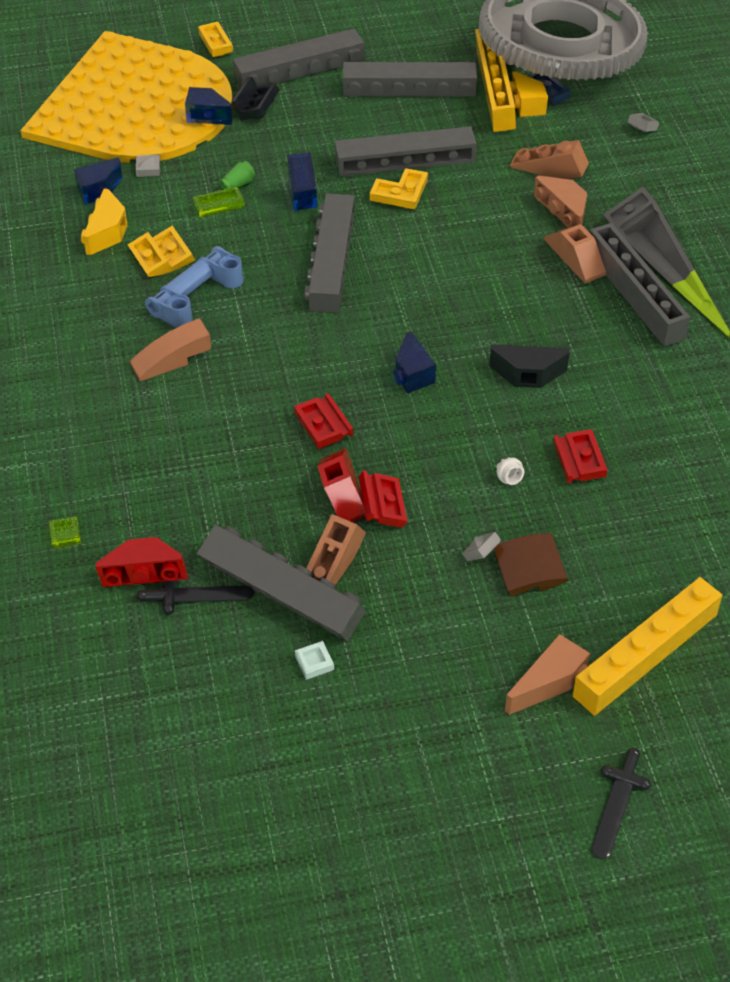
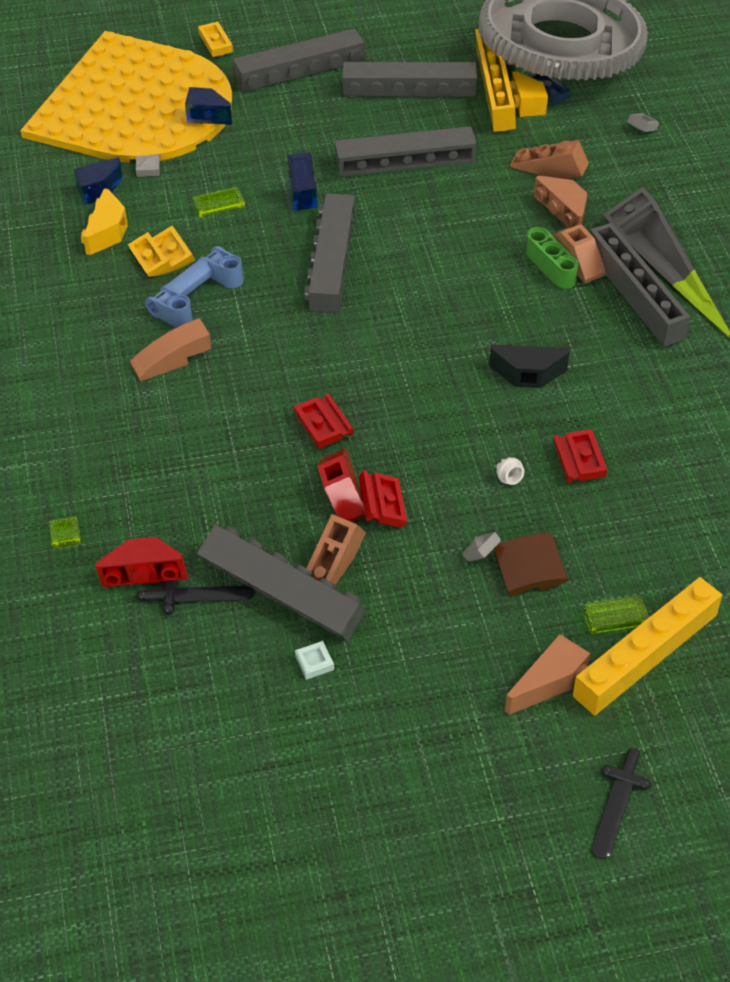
bright green cone [220,161,256,192] -> none
black bracket [232,77,280,121] -> none
yellow plate [370,168,428,209] -> none
clear blue slope [393,332,436,393] -> none
none -> bright green beam [526,227,578,289]
none -> clear neon green tile [583,595,649,634]

